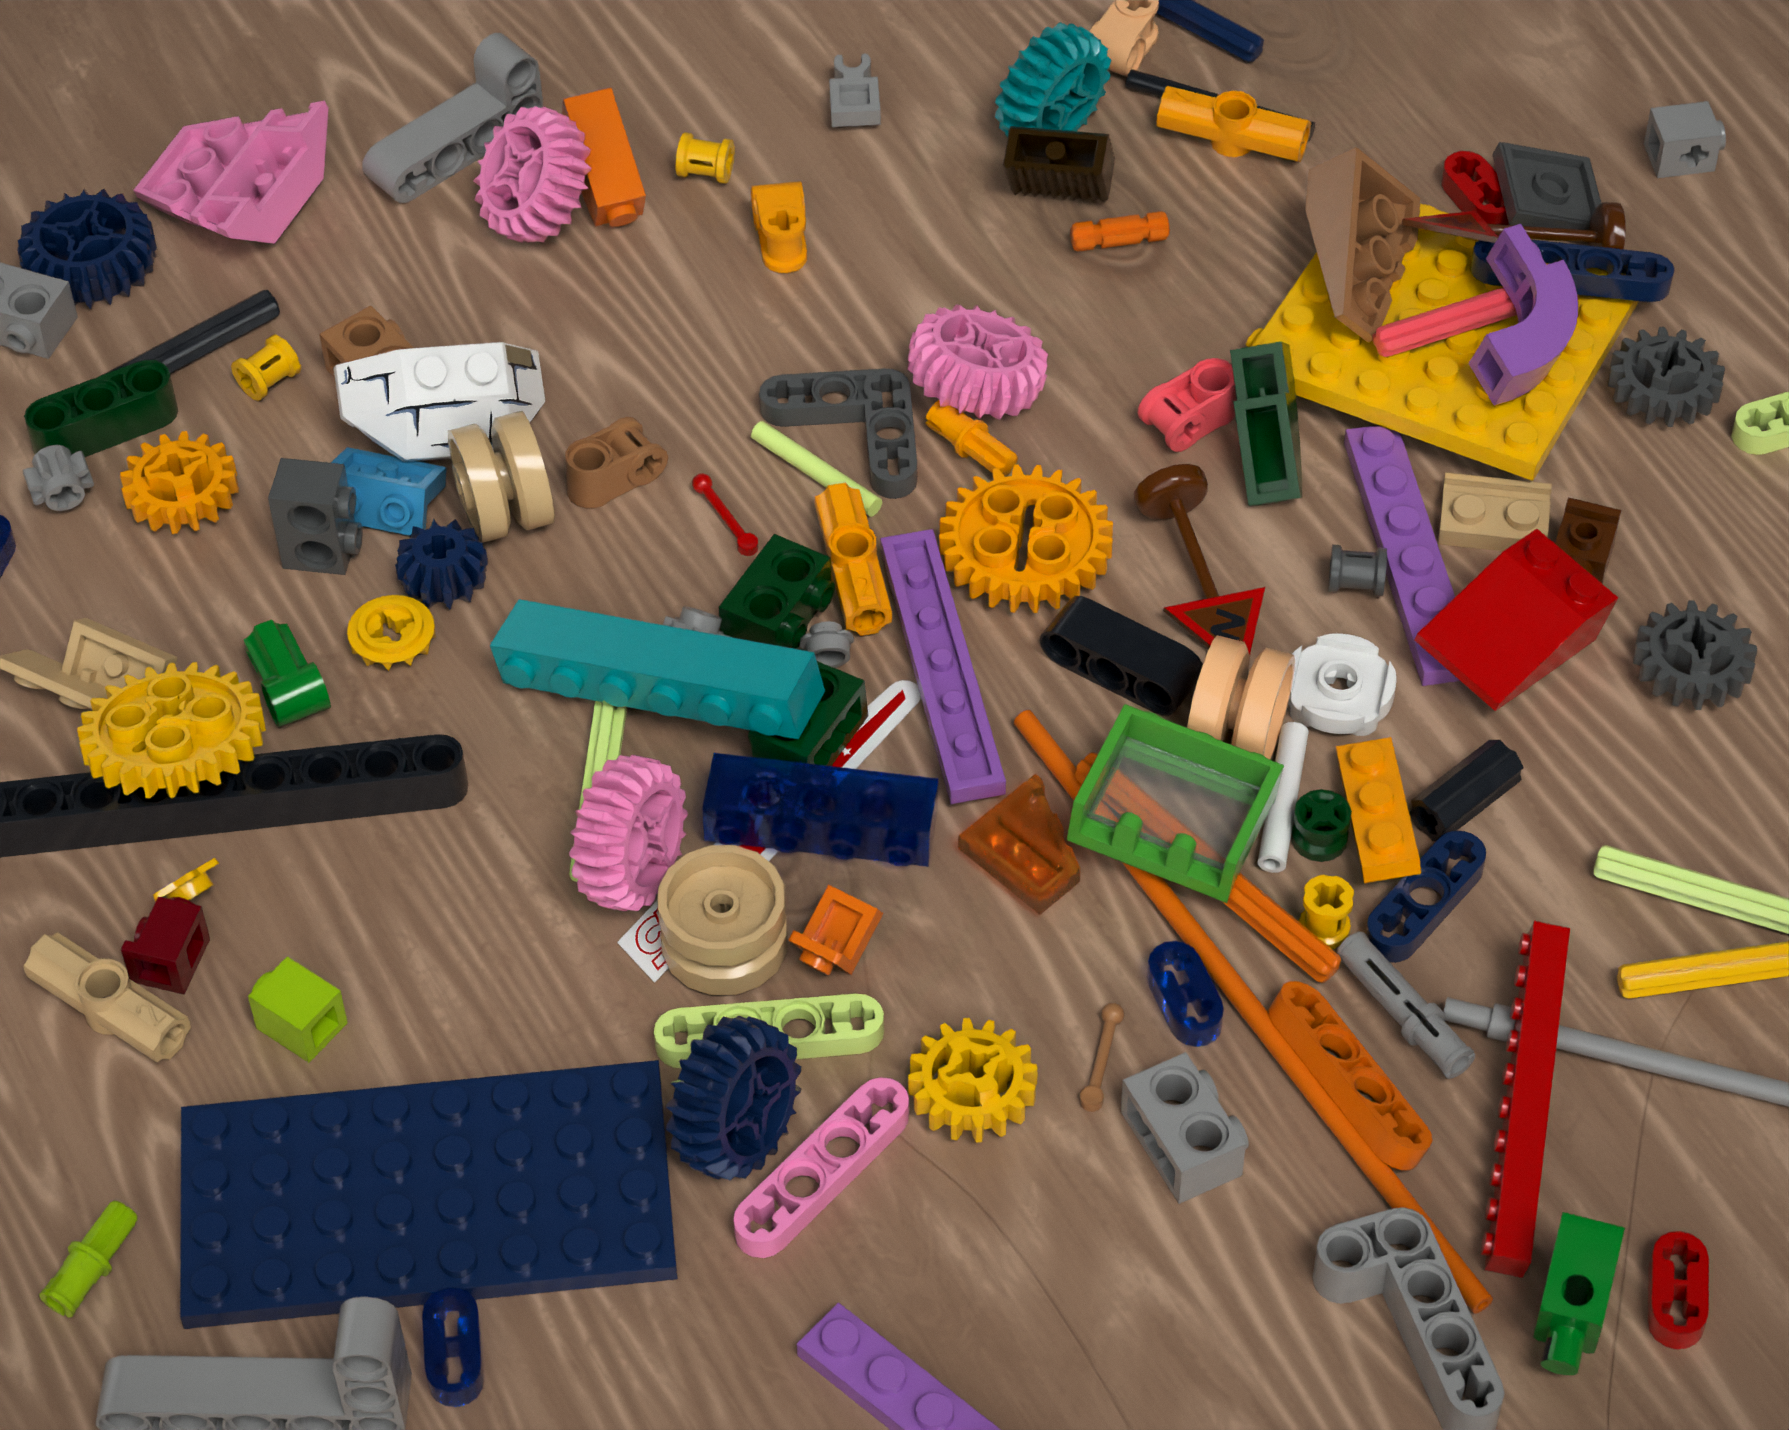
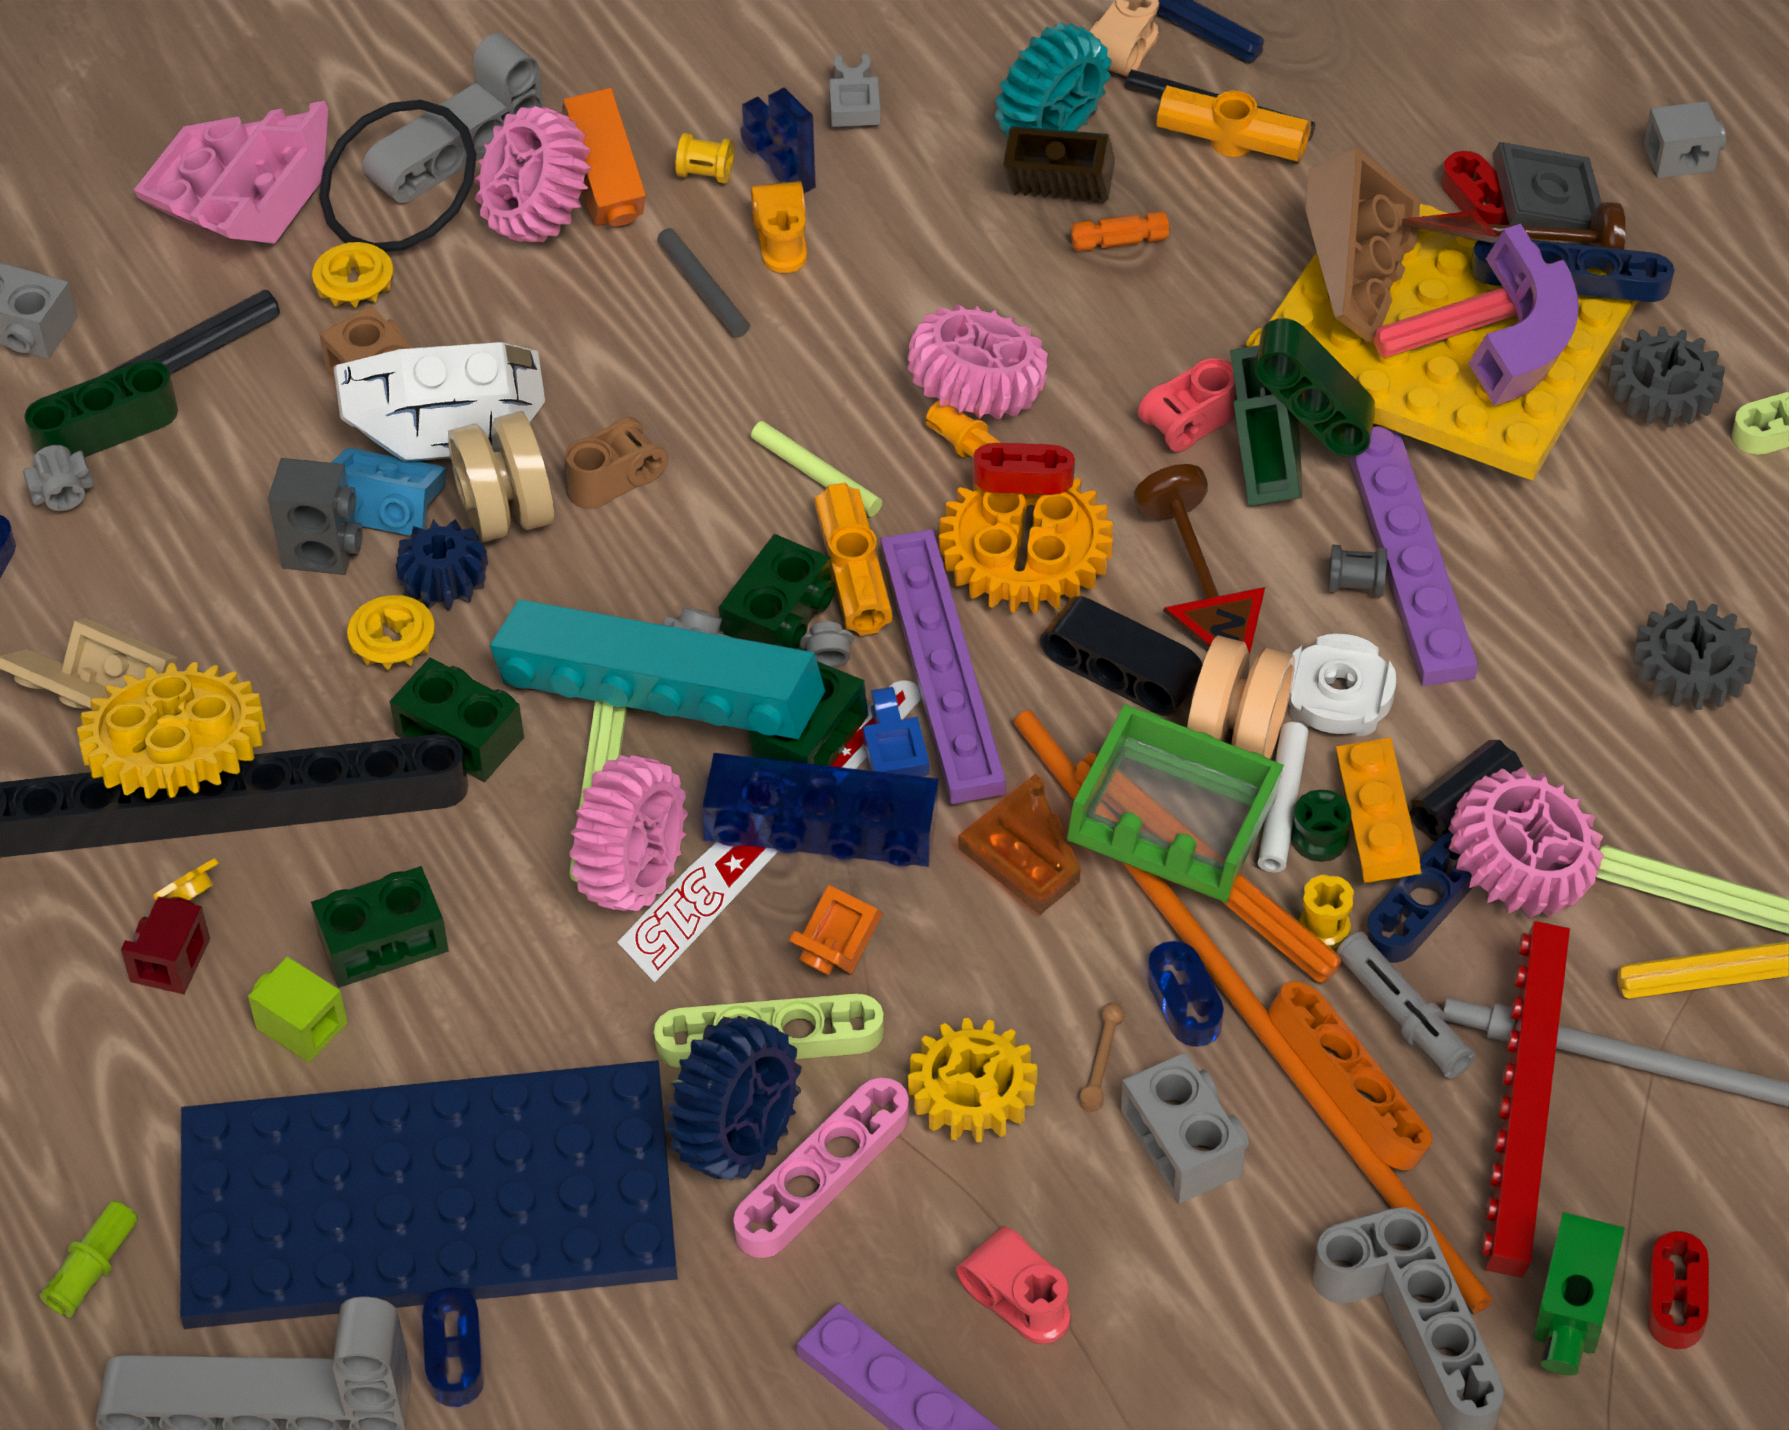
dark blue gear [17,189,157,310] -> none
tan piece [24,932,191,1062] -> none
light orange gear [120,431,239,534] -> none
yellow bush [231,334,301,401] -> none
green piece [243,620,331,728] -> none
tan wheel [657,845,787,995] -> none
red hinge [692,473,758,556] -> none
dark grey beam [759,369,918,499] -> none
red slope [1414,529,1618,711] -> none
tan plate [1438,472,1552,551] -> none
reddish brown brick [1555,497,1621,584] -> none
none -> dark green brick [311,866,449,988]
none -> yellow gear [312,242,394,309]
none -> black piece [319,99,477,252]
none -> dark green brick [389,657,524,783]
none -> dark grey bar [657,228,750,337]
none -> clear blue plate [740,87,816,194]
none -> blue plate [863,687,930,785]
none -> coral piece [956,1226,1071,1344]
none -> red beam [972,443,1075,495]
none -> dark green beam [1255,318,1375,457]
none -> bright pink gear [1448,767,1604,919]

